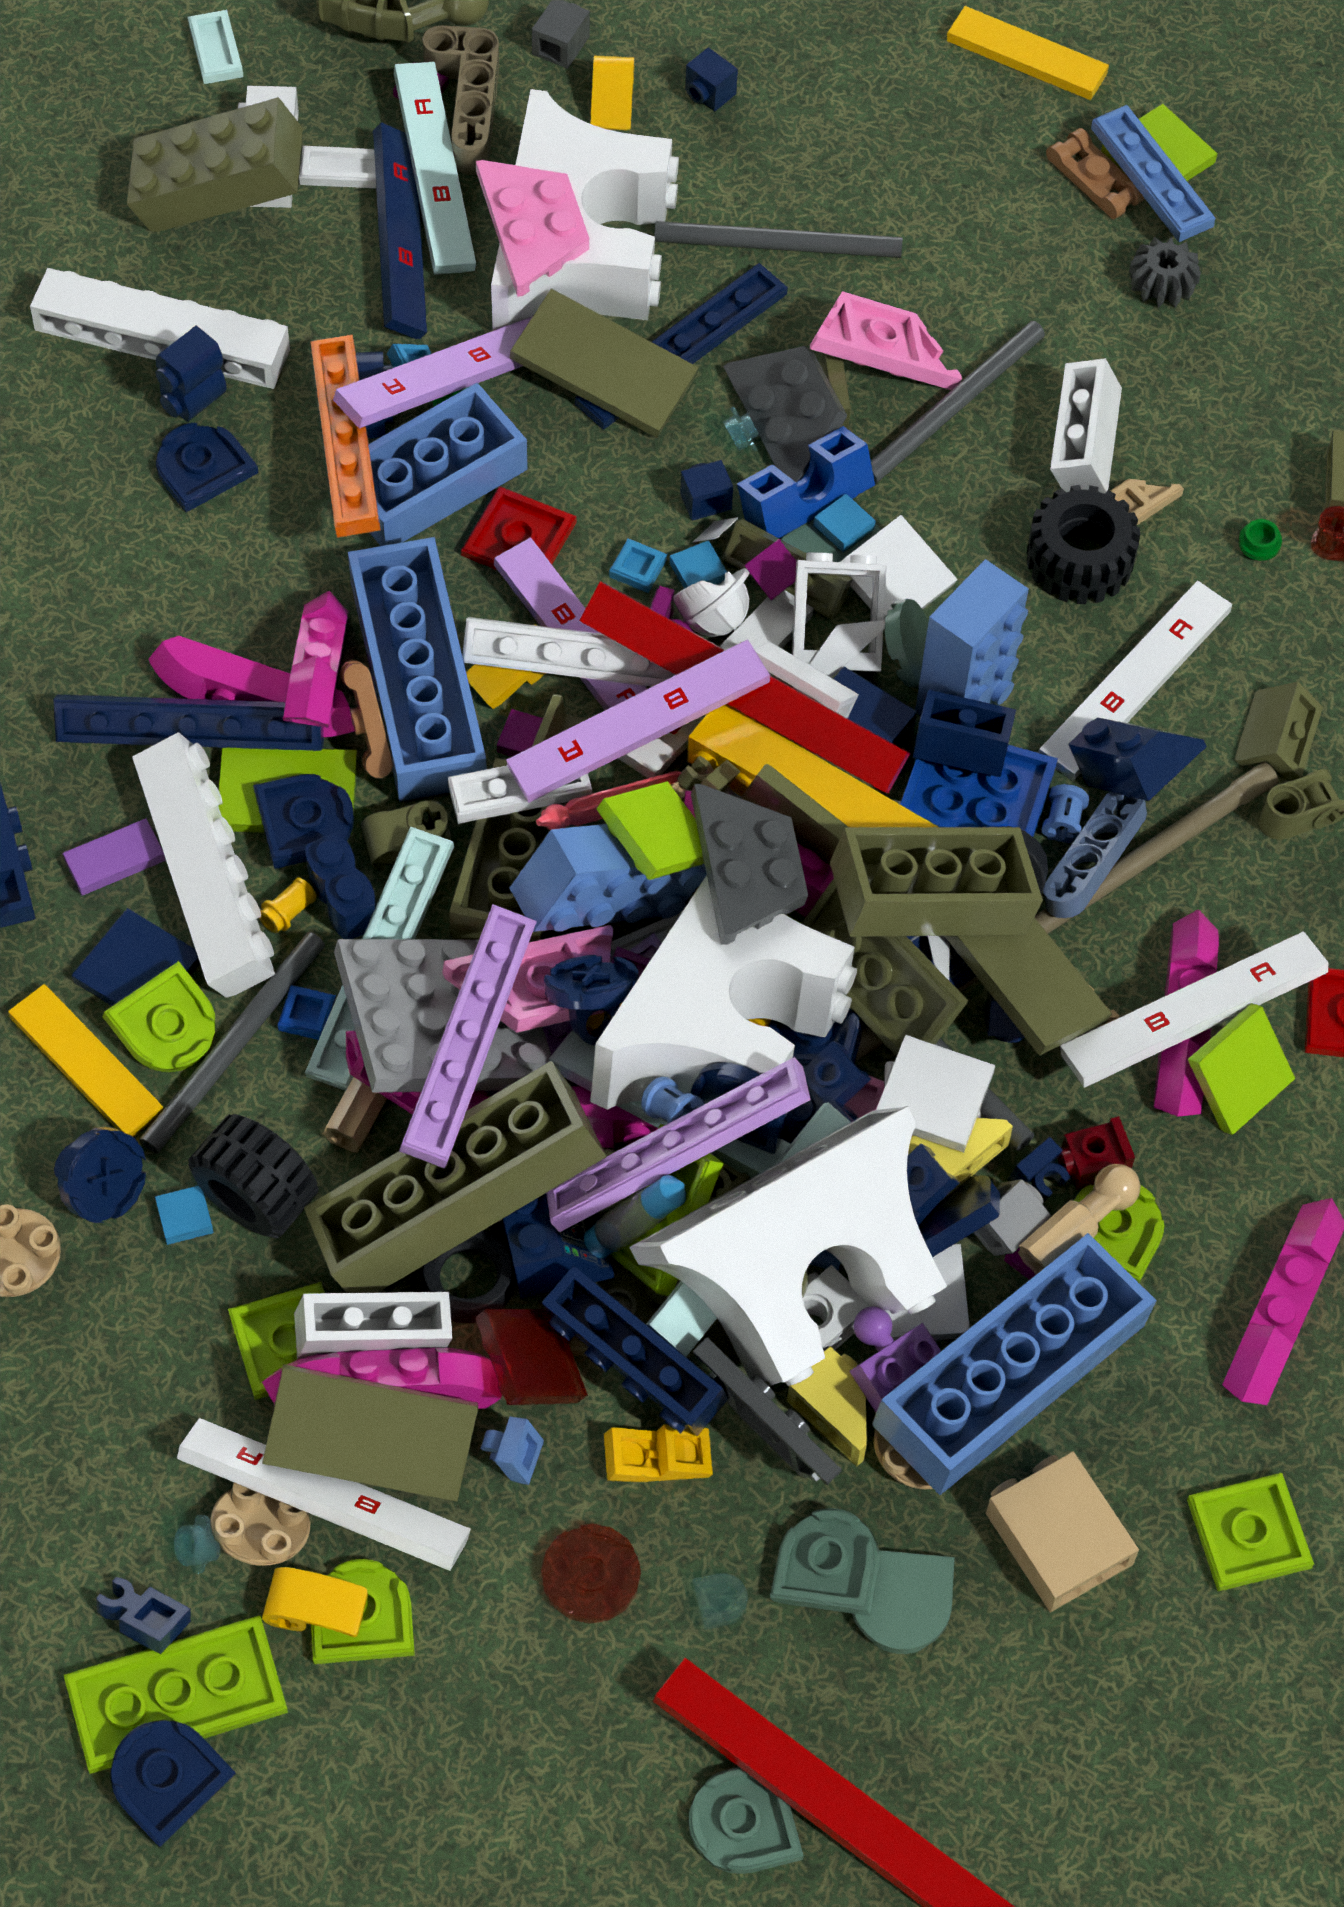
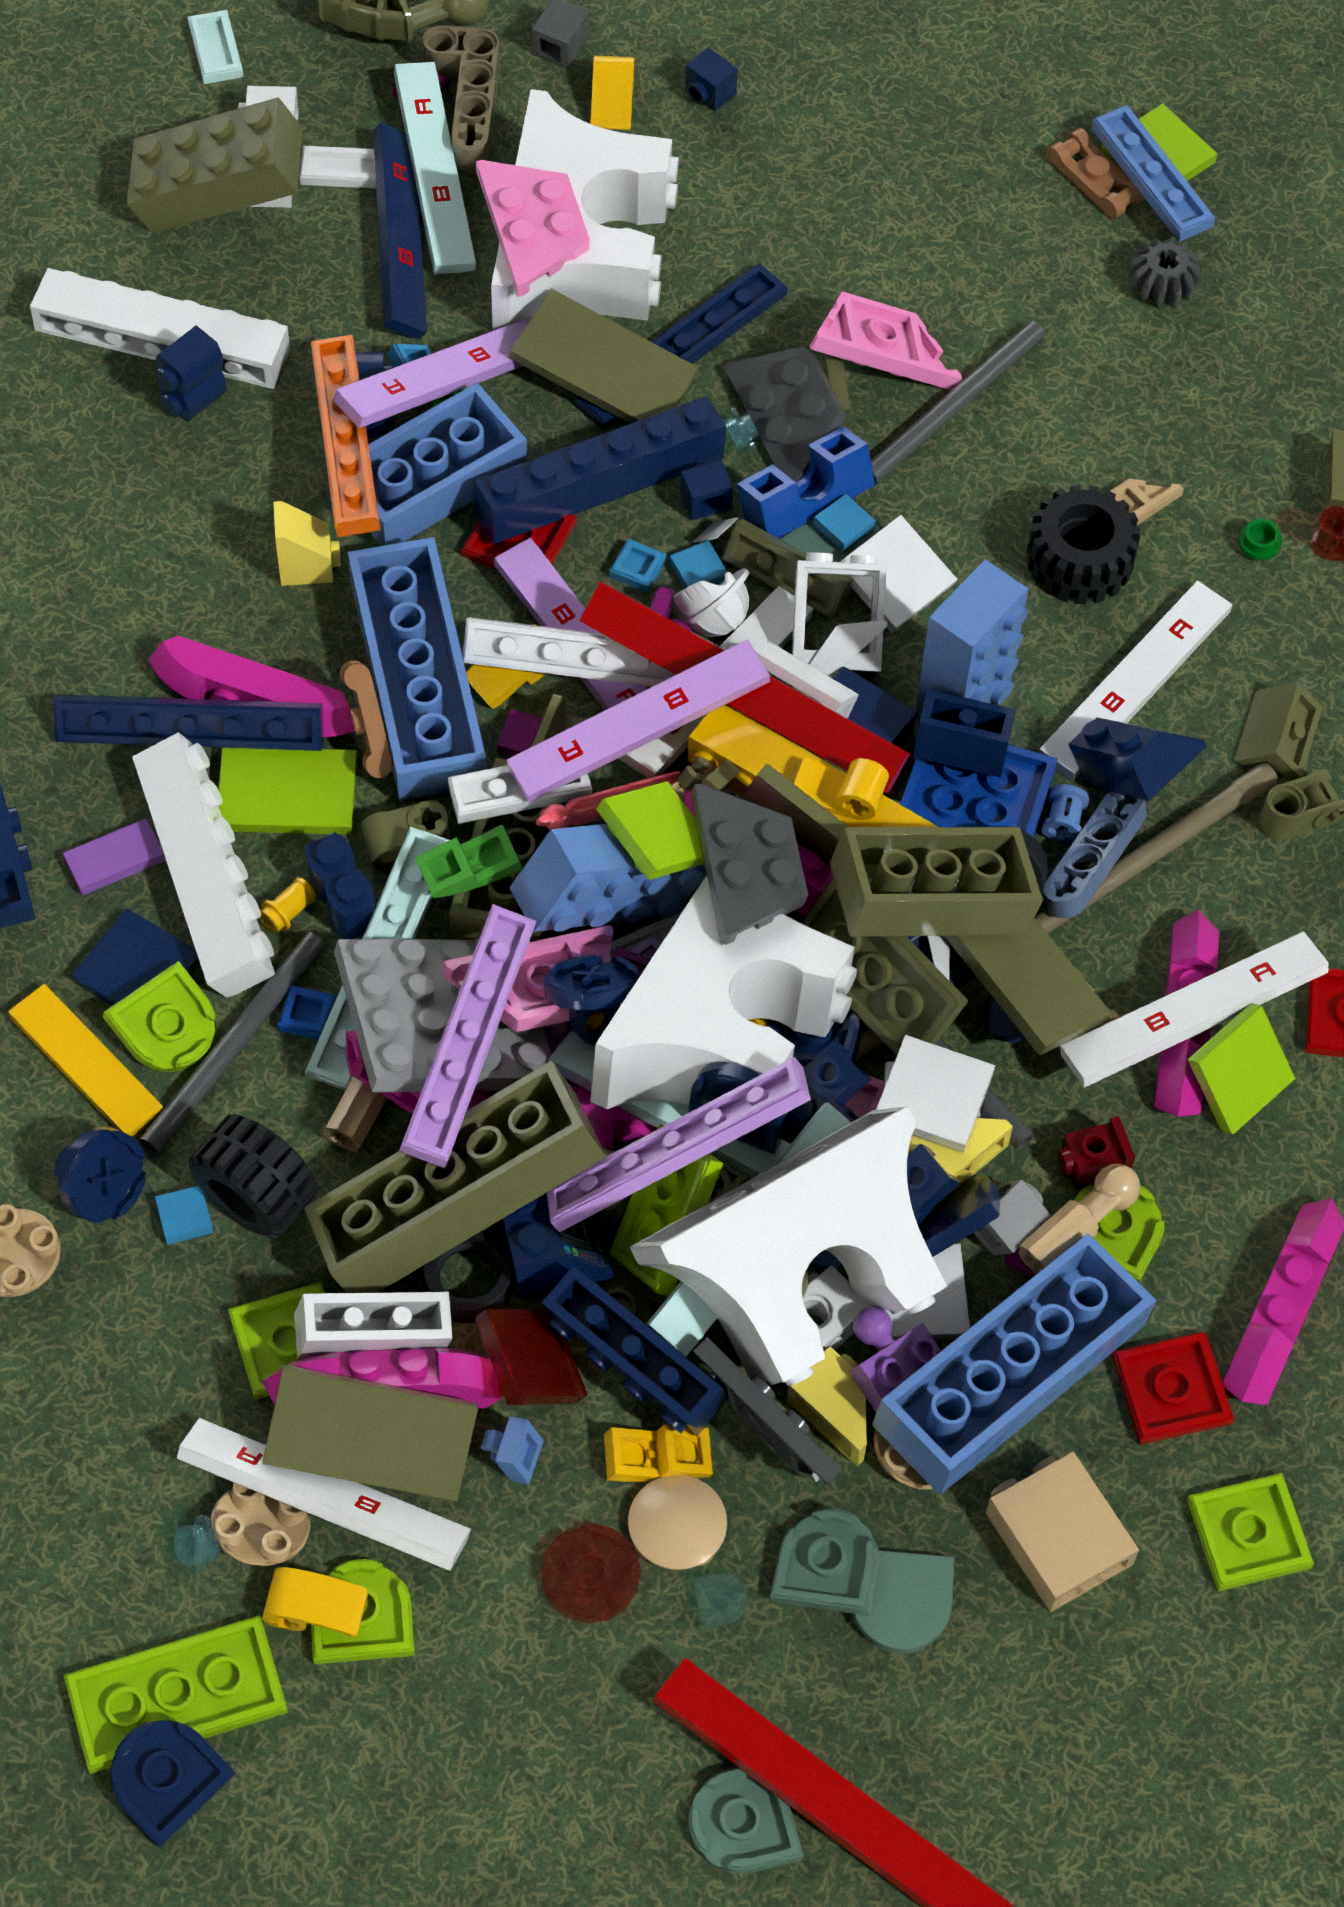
dark blue plate [96,1577,191,1654] -> none
dark blue tile [156,423,259,513] -> none
dark blue tile [253,774,354,869] -> none
dark pink brick [283,591,349,728] -> none
piece [584,1175,686,1258] -> none
medium blue bush [641,1076,705,1124] -> none
dark grey piece [654,221,903,258] -> none
magenta tile [744,539,797,601] -> none
sand green tile [885,599,928,688] -> none
yellow tile [947,6,1109,100] -> none
dark blue tile [1007,1137,1070,1202] -> none
white brick [1050,358,1122,494] -> none
none -> light yellow slope [273,501,341,586]
none -> bright green slope [415,825,523,898]
none -> dark blue brick [475,396,726,545]
none -> tan dish [628,1475,727,1570]
none -> yellow panel [793,757,889,820]
none -> red tile [1111,1331,1235,1445]

